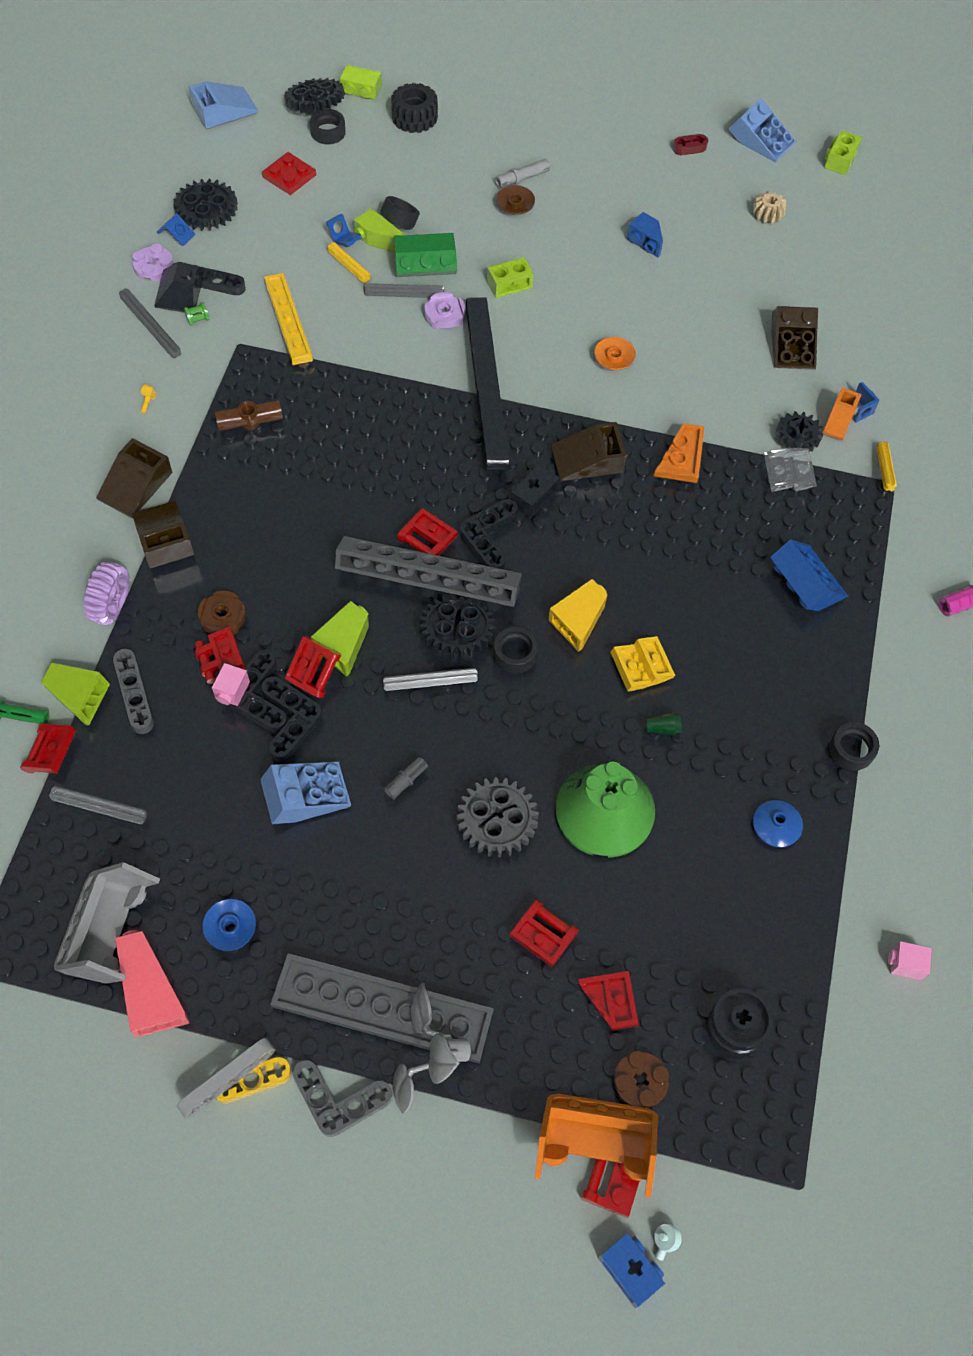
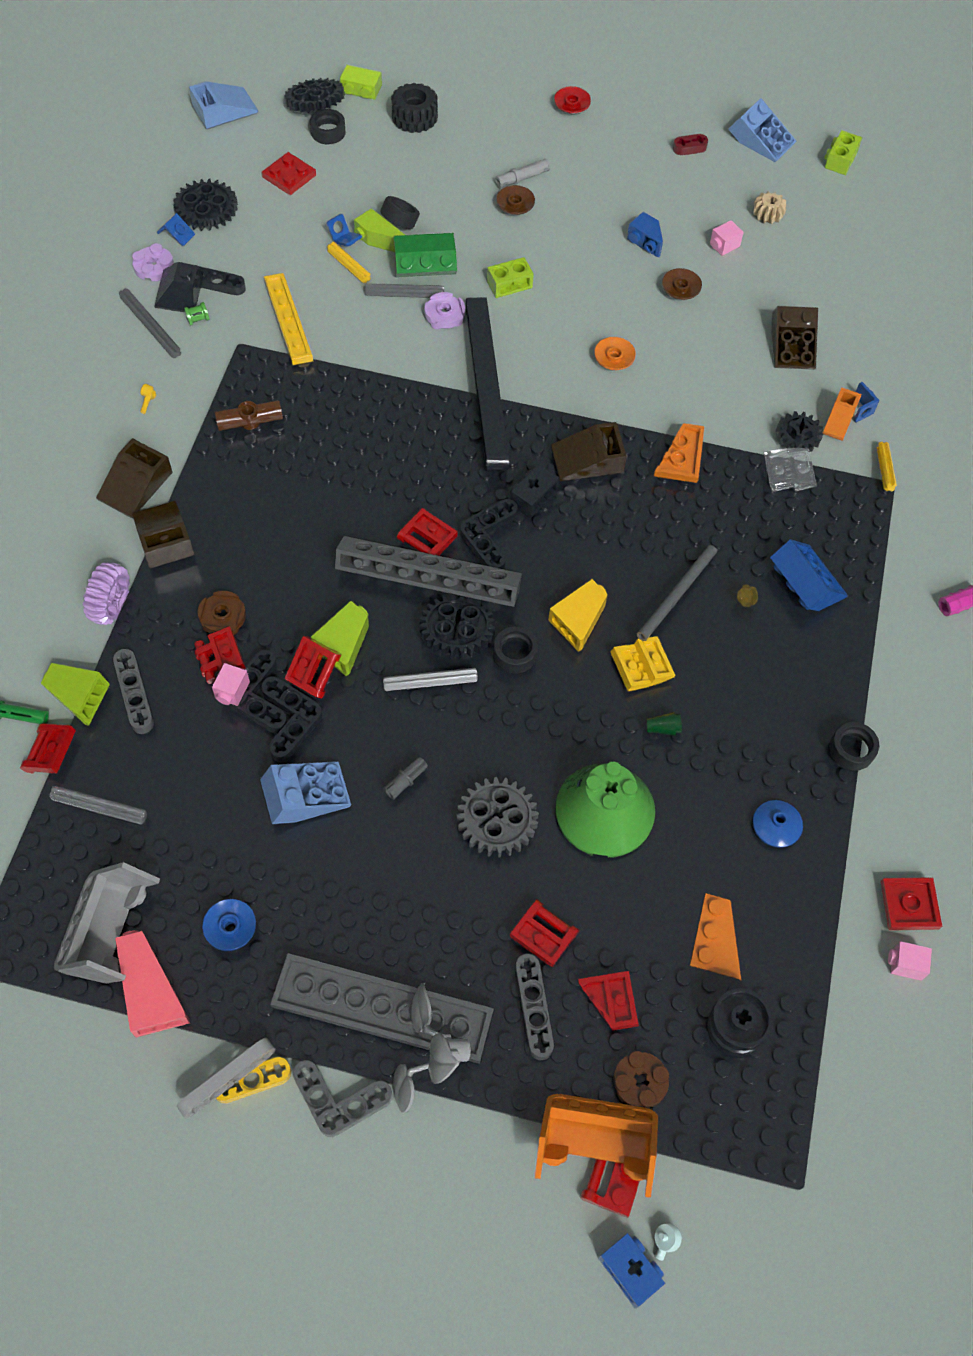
none -> dark grey beam [515,954,554,1060]
none -> red dish [554,86,591,113]
none -> dark grey piece [637,545,717,641]
none -> reddish brown dish [662,268,702,300]
none -> orange wing [690,893,741,980]
none -> bright pink brick [710,220,744,256]
none -> clear yellow plate [737,585,758,607]
none -> red plate [880,877,942,930]

